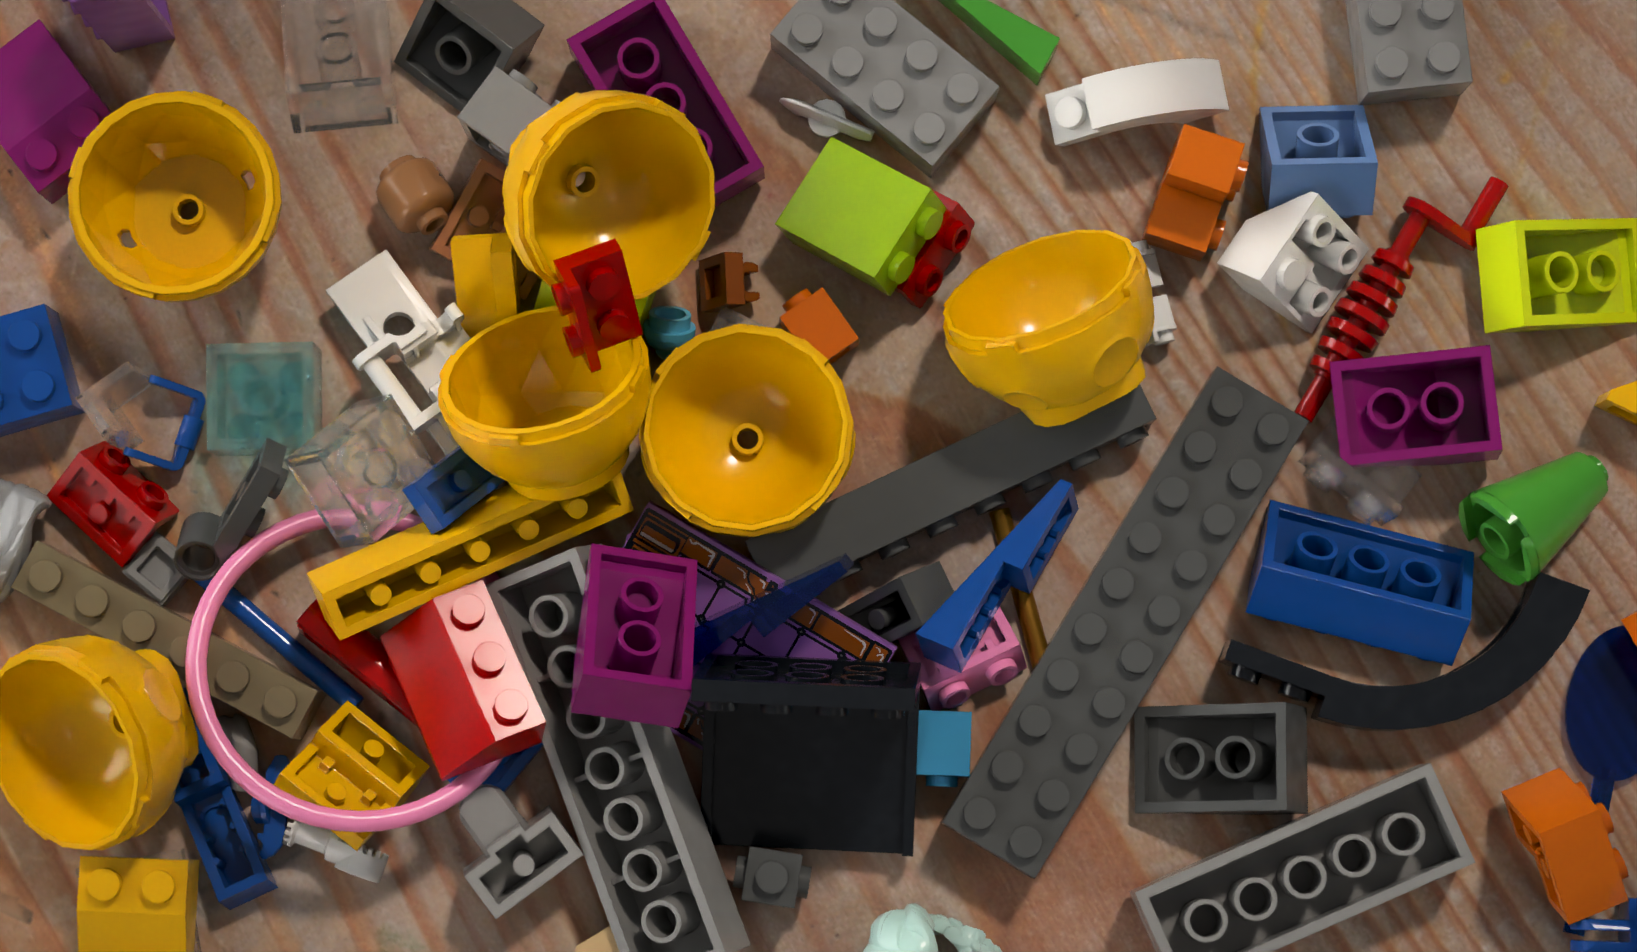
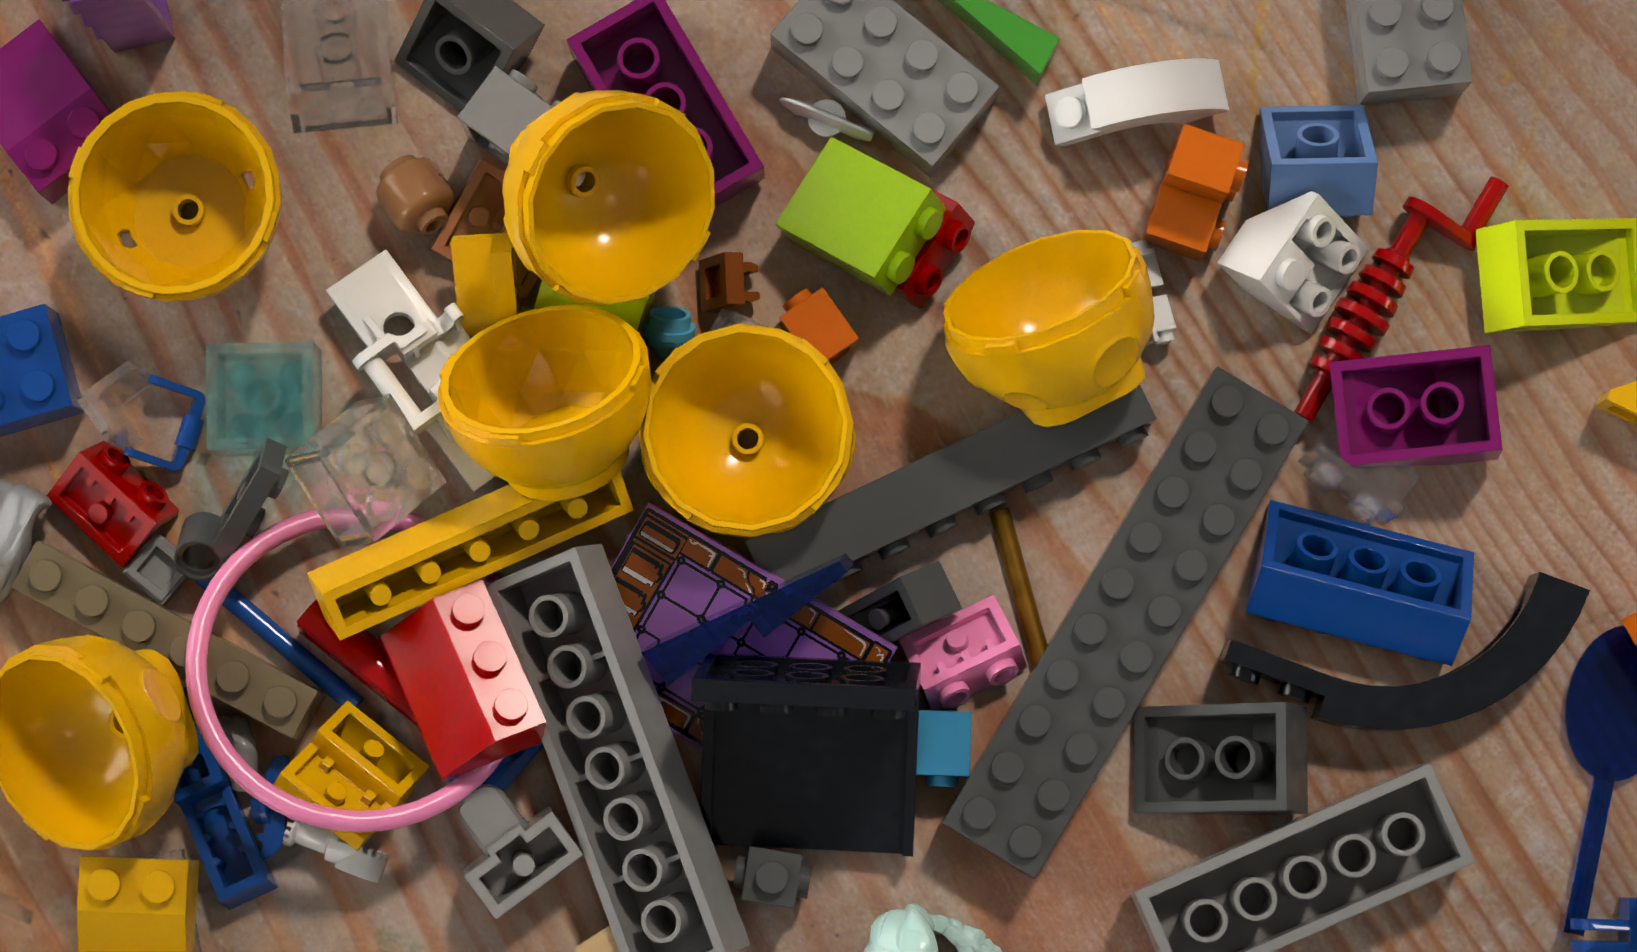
blue plate [402,446,505,534] -> none
red bracket [551,238,643,373] -> none
magenta slope [571,543,698,728] -> none
blue slope [915,479,1079,673] -> none
bright green cone [1459,452,1608,586] -> none
orange brick [1502,767,1629,925] -> none

